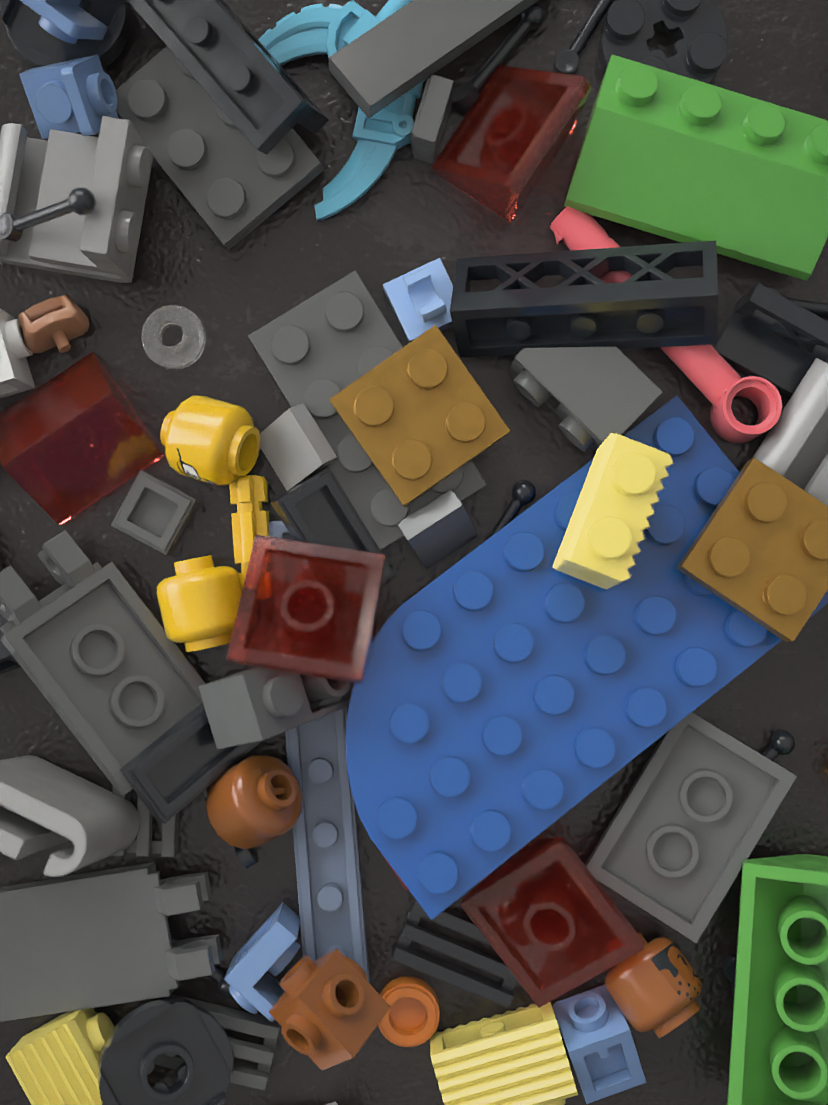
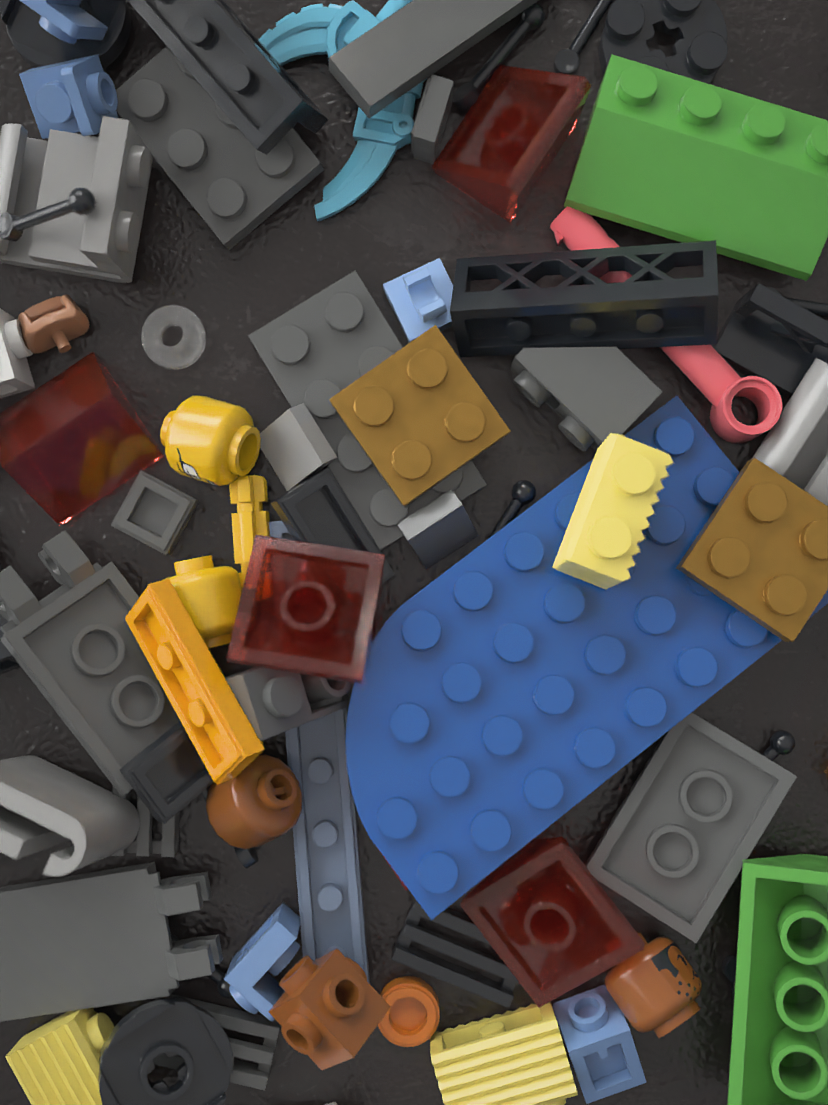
none -> light orange tile [125,579,264,785]

